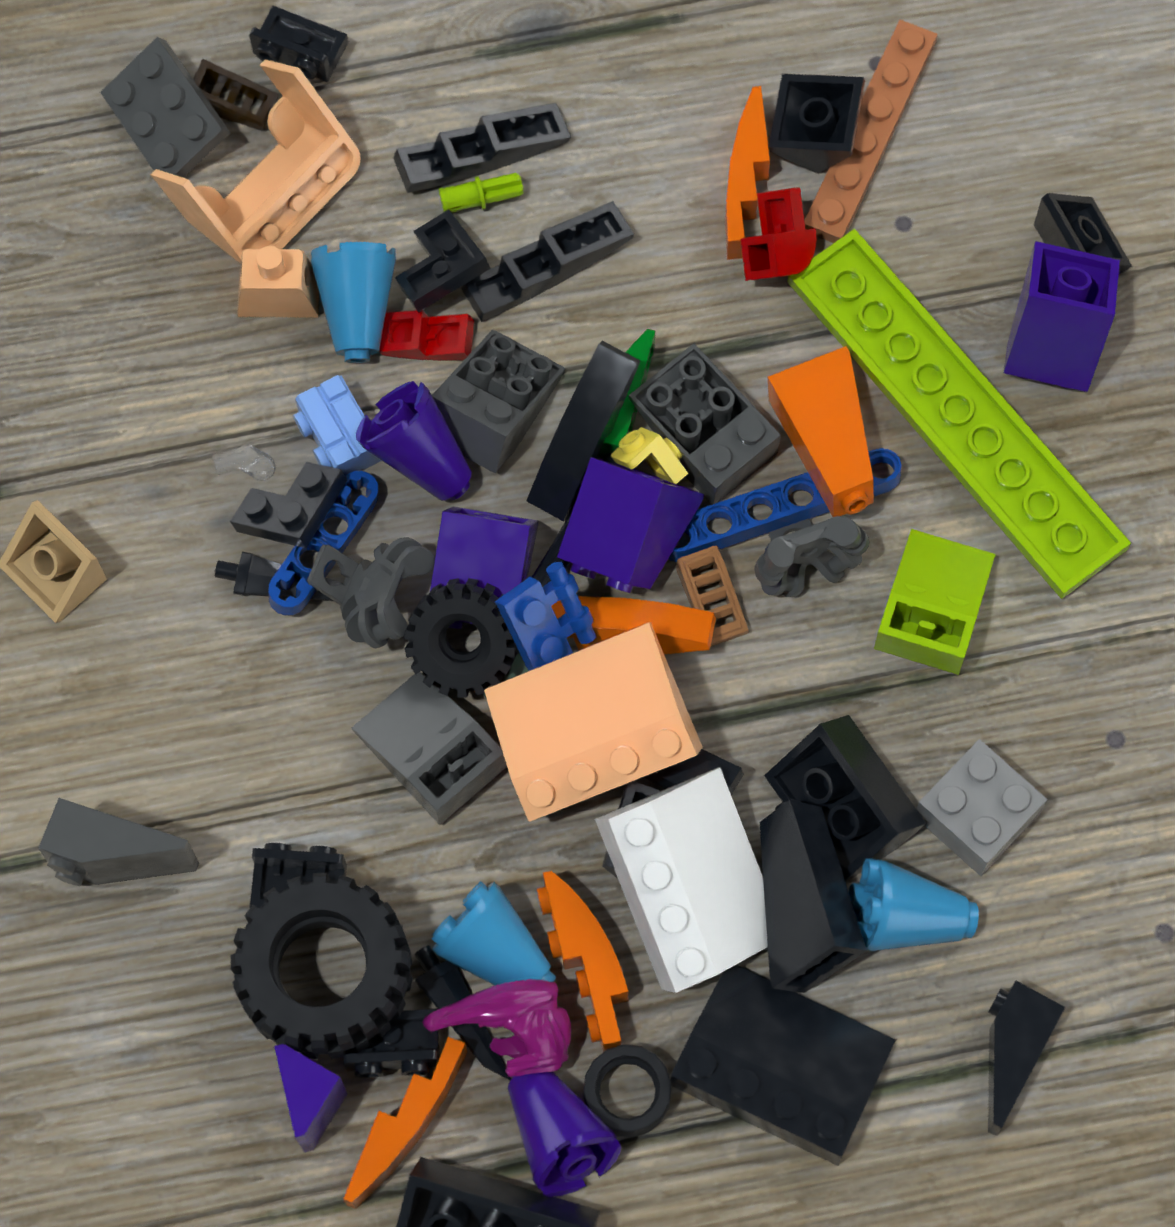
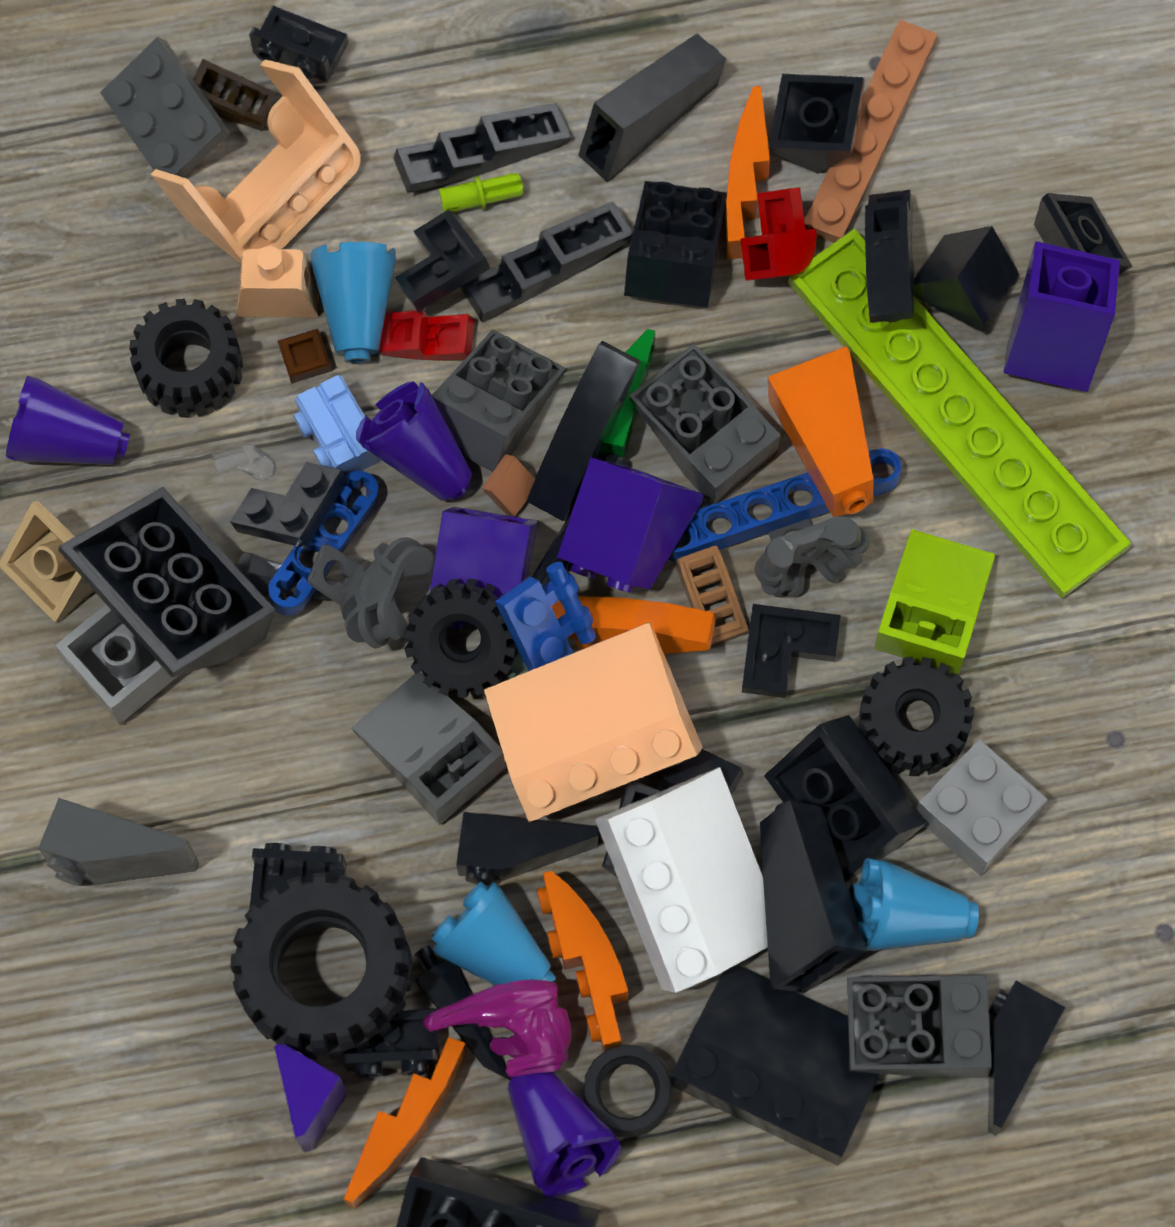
light yellow bracket [611,427,688,485] -> none
none -> dark purple cone [6,376,130,465]
none -> light grey brick [55,604,178,725]
none -> black slope [58,487,276,677]
none -> black tyre [129,298,243,418]
none -> reddish brown tile [278,329,332,384]
none -> black slope [456,812,599,885]
none -> nougat tile [481,454,535,517]
none -> black slope [578,33,726,182]
none -> black slope [624,181,727,308]
none -> black plate [742,604,841,698]
none -> dark grey slope [847,975,992,1079]
none -> black tyre [858,657,974,776]
none -> black slope [865,190,914,323]
none -> black slope [914,226,1019,331]

